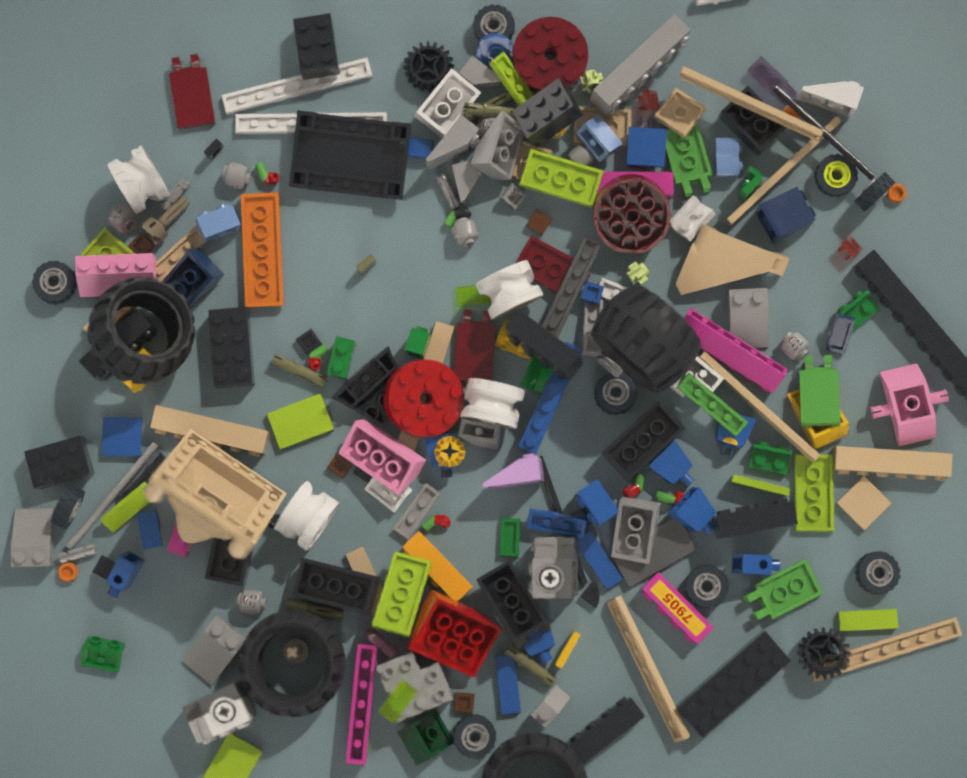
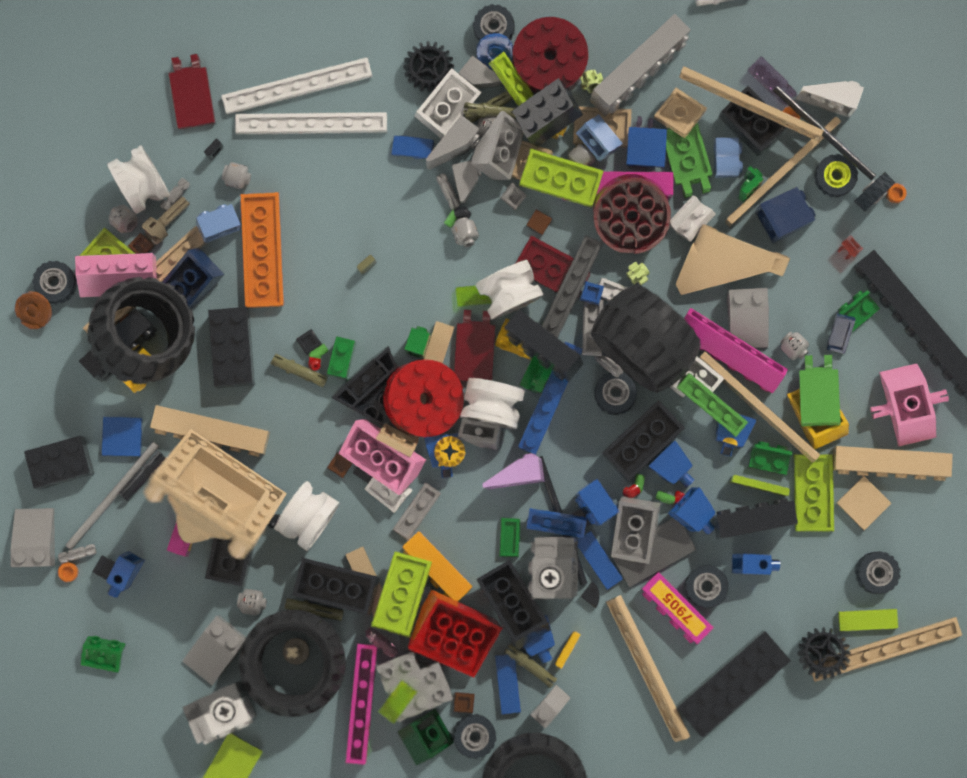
black wheel [51,484,85,529] -> none
lime tile [100,481,151,533] -> none
blue slope [137,508,163,550] -> none
arm [255,162,280,185] -> none
lime tile [267,393,334,450] -> none
black slope [289,110,412,200] -> none
black brick [293,13,340,80] -> none
arm [422,514,451,532] -> none
black brick [568,696,645,764] -> none
clear red tile [637,89,660,112] -> none
bright green tile [743,559,823,620] -> none
none -> dark orange tile [15,291,52,329]
none -> tan tile [376,424,419,457]

